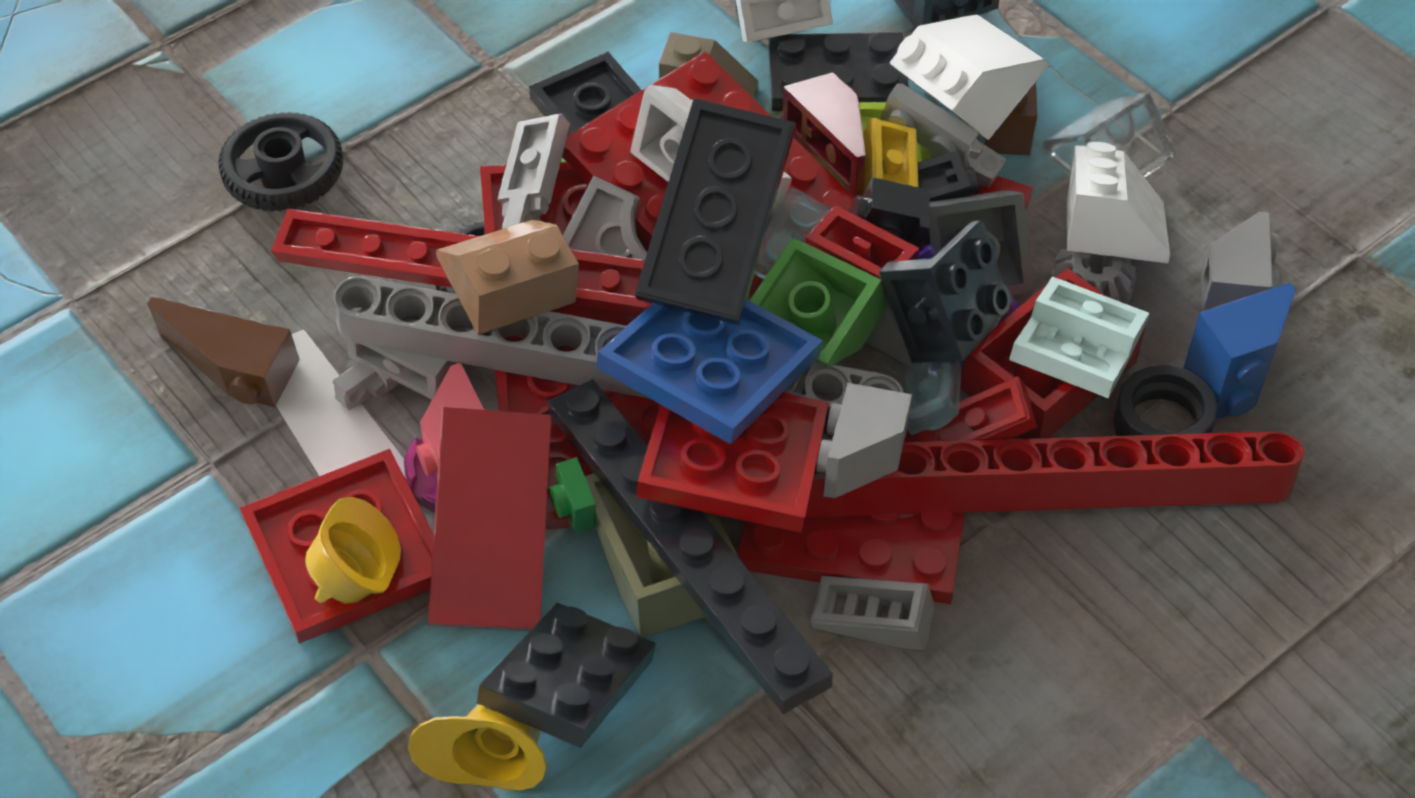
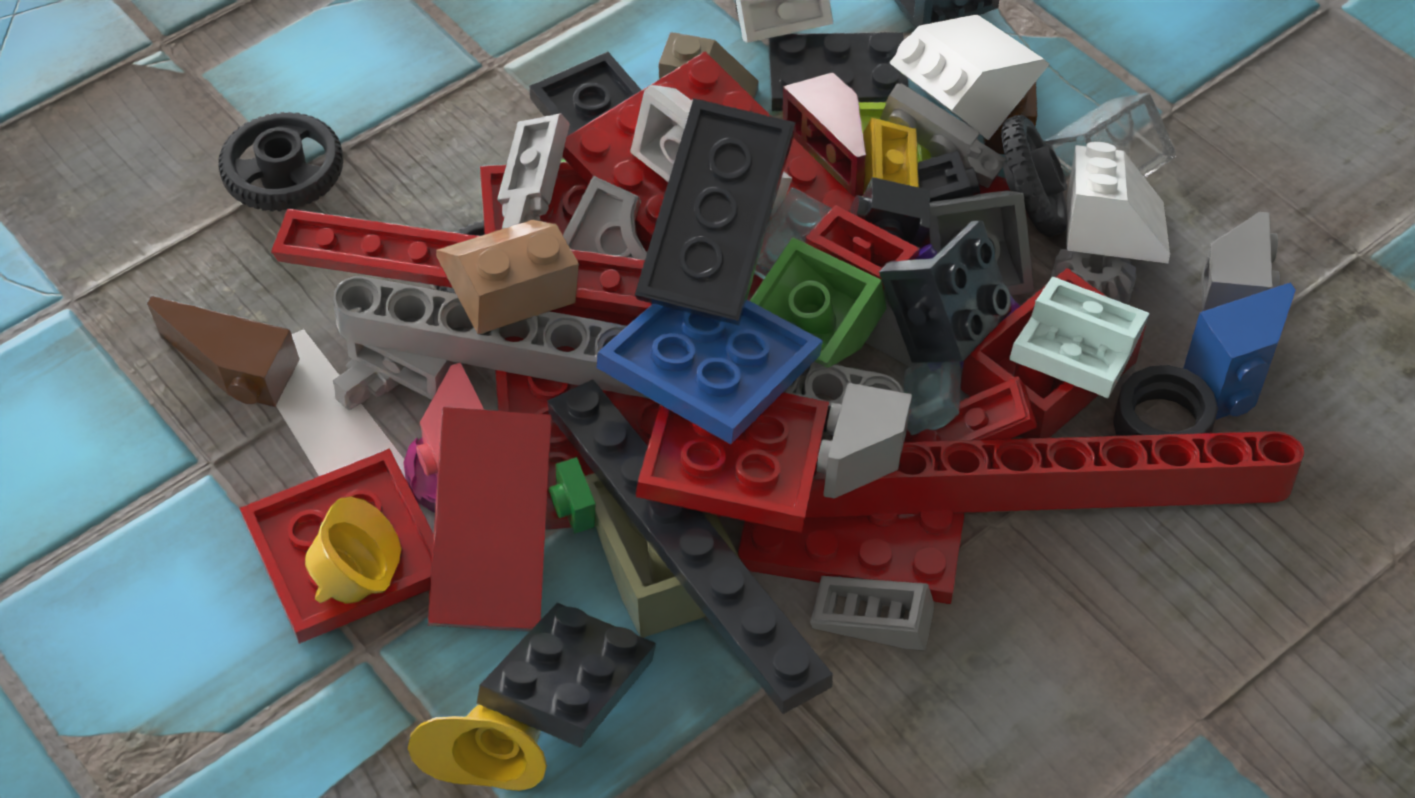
none -> black wheel [1001,115,1067,237]

